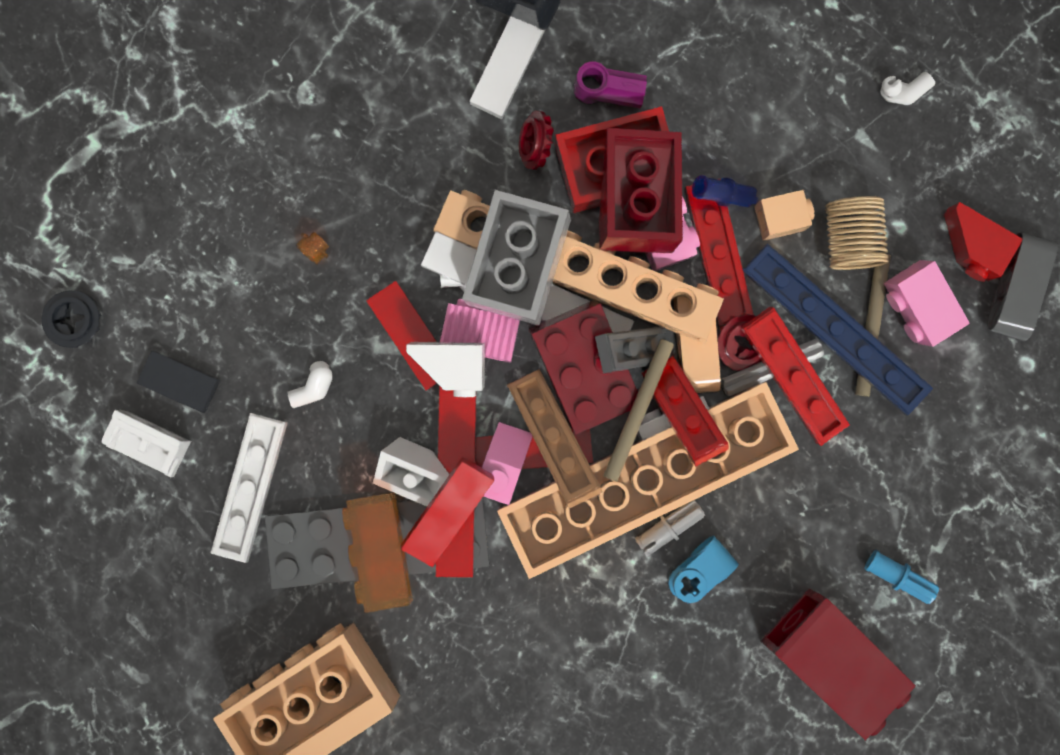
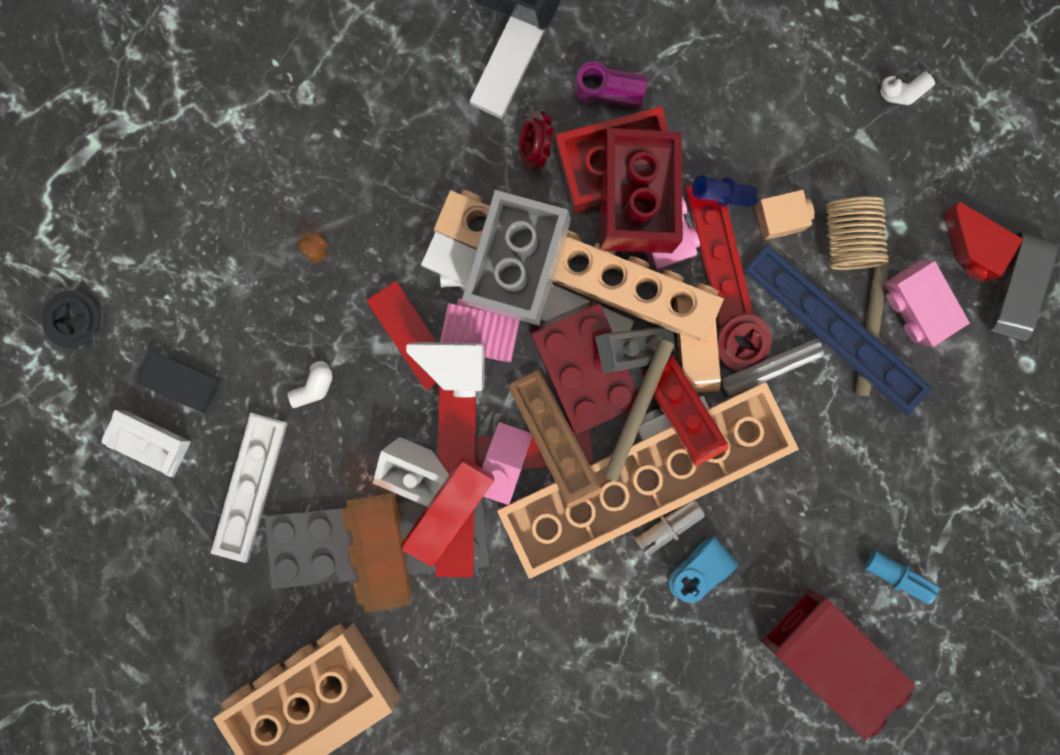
red tile [740,307,850,446] -> none

